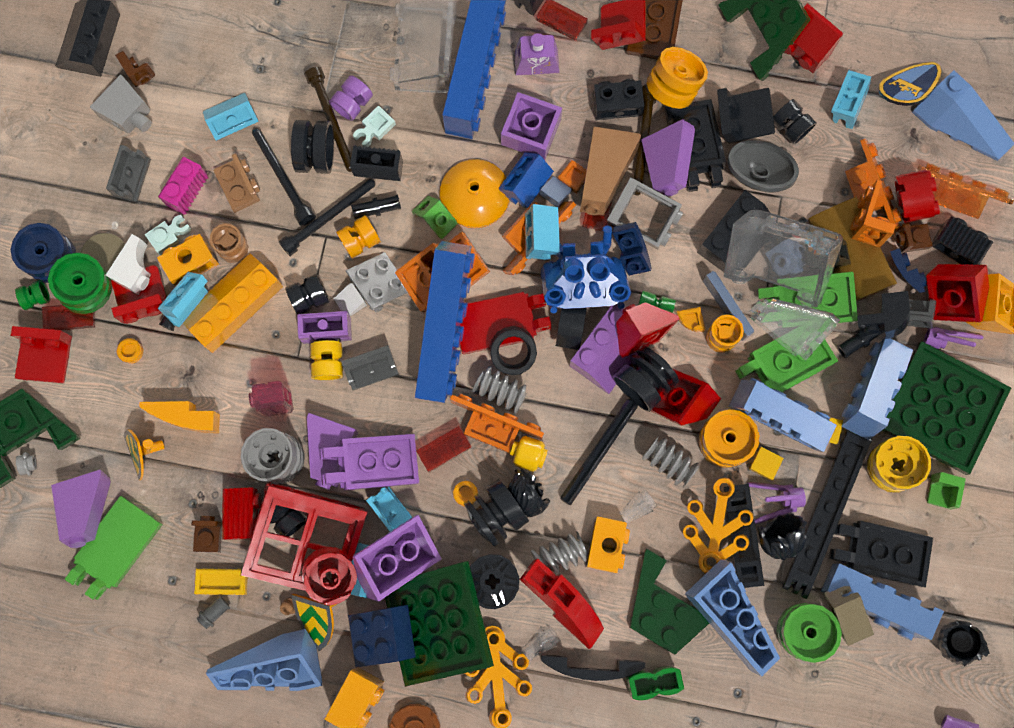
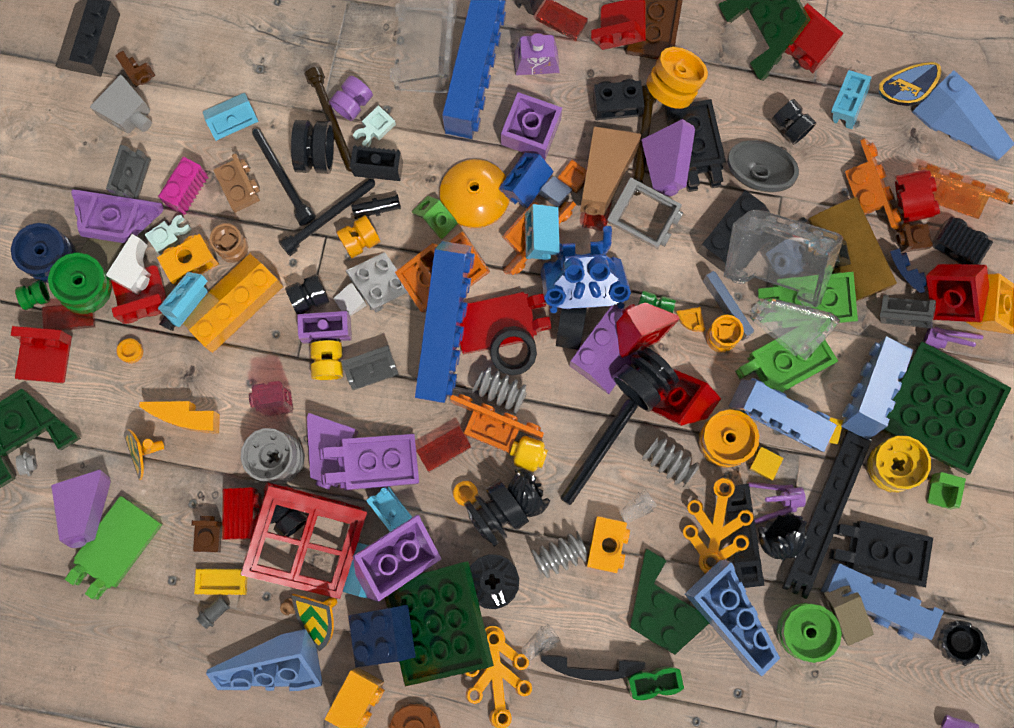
red brick [302,547,357,605] -> none
red slope [519,558,604,649] -> none
dark blue slope [612,222,652,276] -> none
black bracket [717,88,775,143] -> none
black pin [837,329,885,358] -> none
orange bracket [850,179,896,248] -> none
black brick [857,291,910,339] -> none
none -> medium lavender wing [71,189,164,243]

